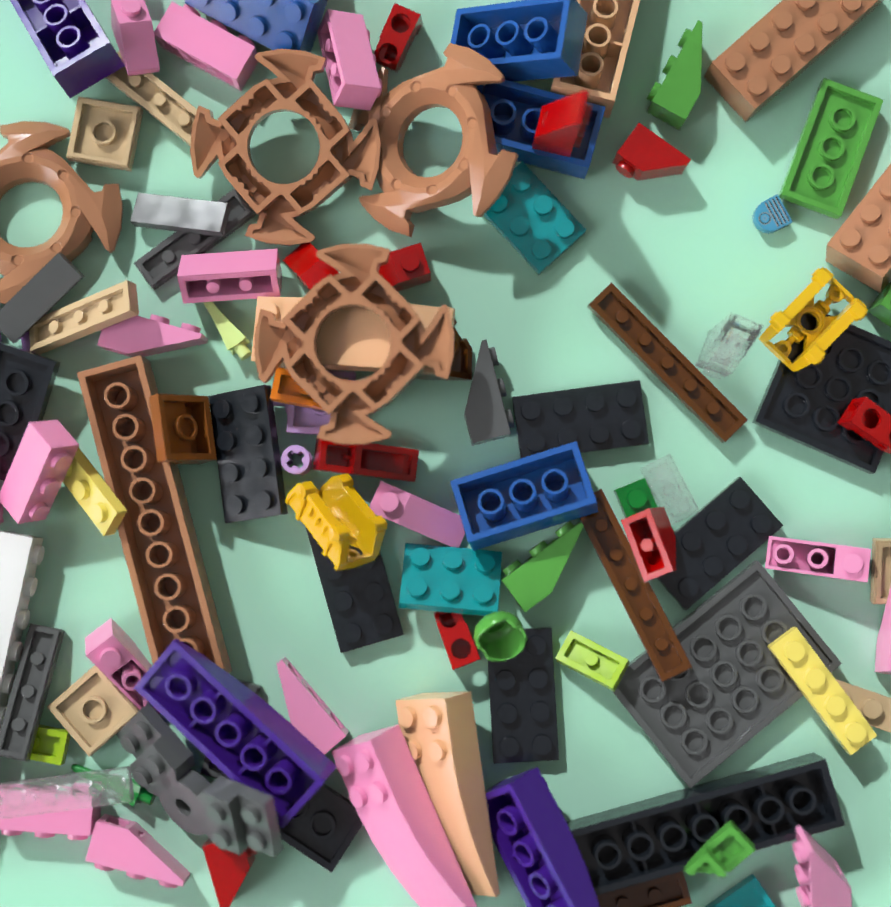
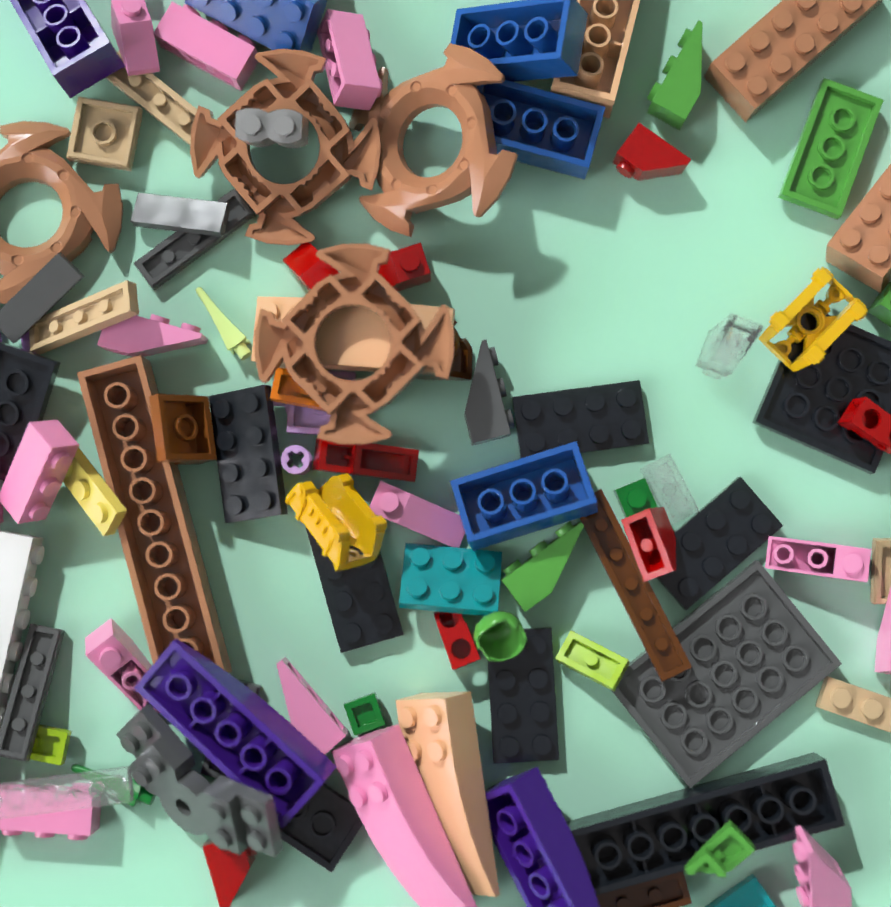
tan plate [47,665,140,757] -> none
bright pink slope [85,814,190,888] -> none
bright pink brick [177,248,282,304] -> none
red leg [374,3,423,72] -> none
teal plate [484,161,587,275] -> none
red slope [532,90,592,157] -> none
reddish brown plate [587,282,748,443] -> none
dark azure tile [752,194,793,234] -> none
light yellow plate [767,627,877,755] -> none
none -> light grey brick [235,108,309,148]
none -> green plate [344,692,386,736]

